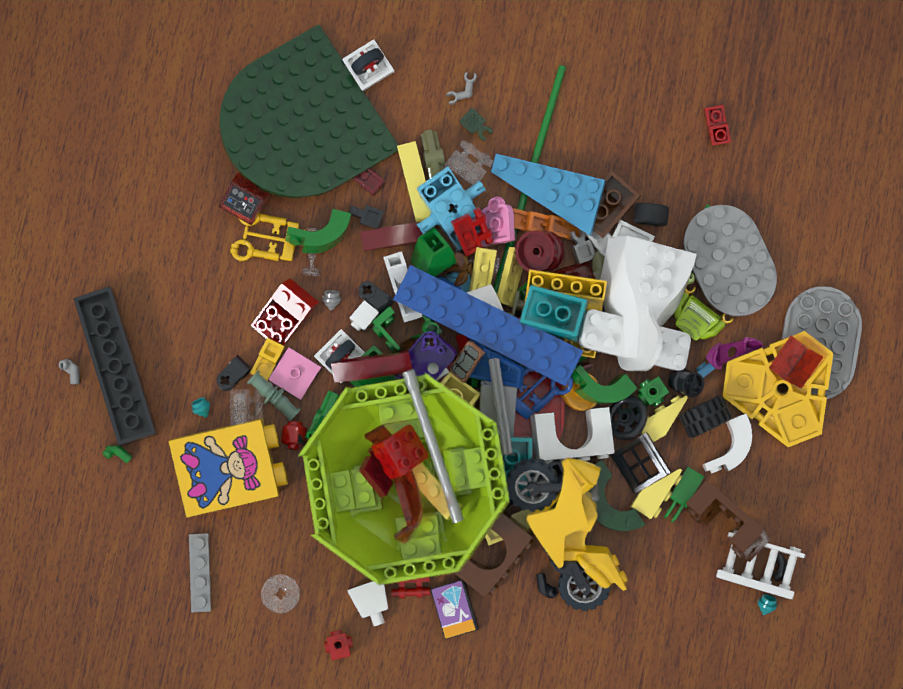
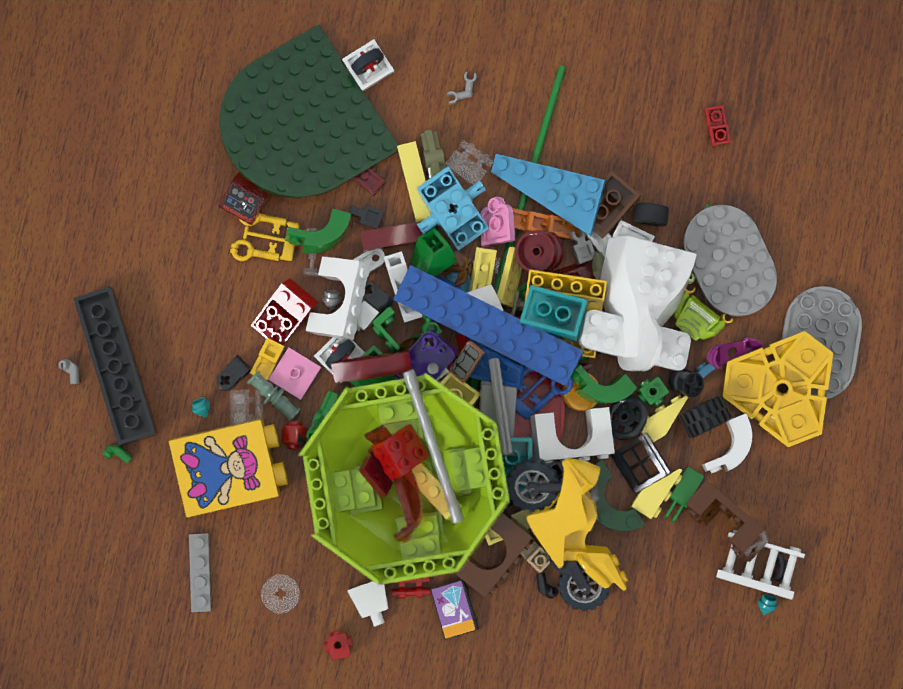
red plate [451,208,493,256] -> none
clear green plate [459,108,493,142] -> none
clear red slope [769,335,823,389] -> none
none -> white arch [306,256,370,340]
none -> white plate [353,249,385,273]
none -> tan slope [520,539,550,573]

